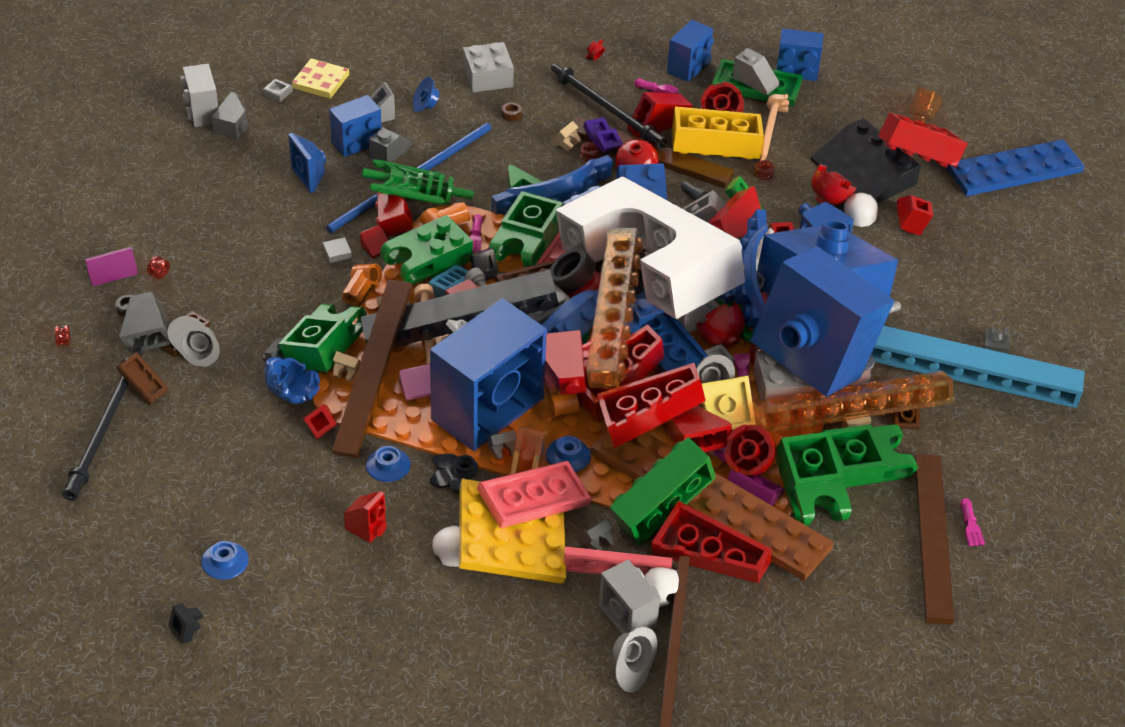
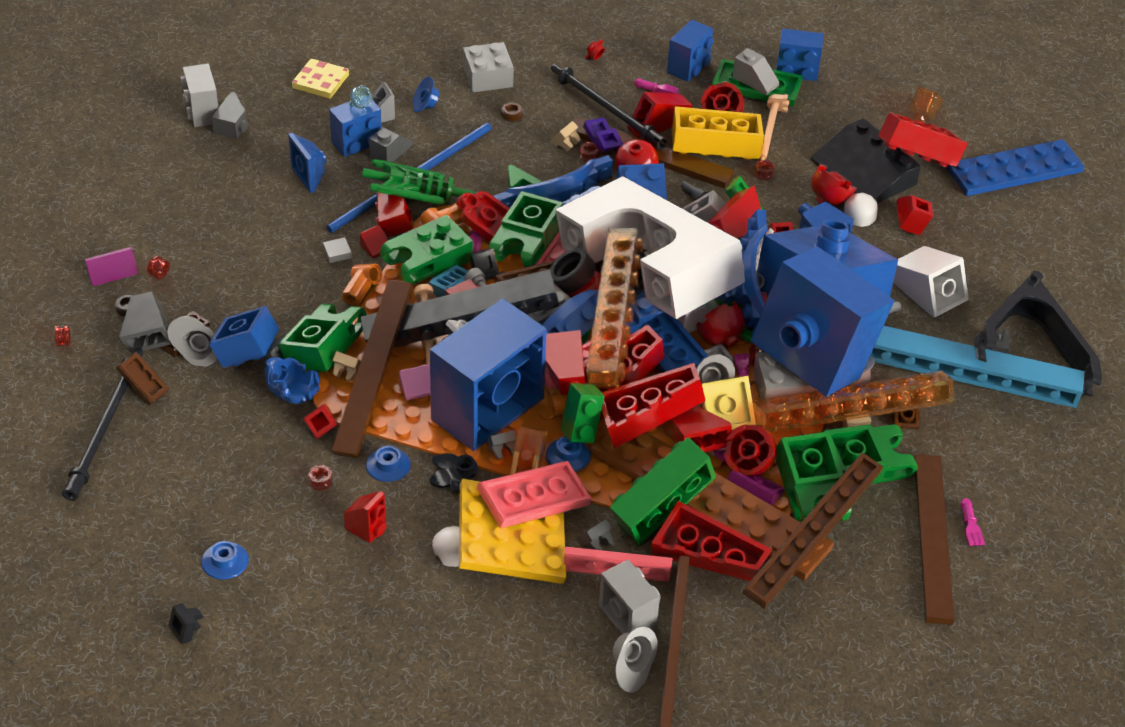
light grey tile [263,79,293,102] -> none
white hair [644,567,679,607] -> none
none -> blue brick [209,306,280,368]
none -> clear red bush [309,465,332,490]
none -> clear light blue tile [349,85,372,109]
none -> red plate [457,191,510,242]
none -> green brick [560,383,605,443]
none -> reddish brown tile [742,453,883,609]
none -> white slope [893,246,969,318]
none -> black piece [974,271,1102,397]

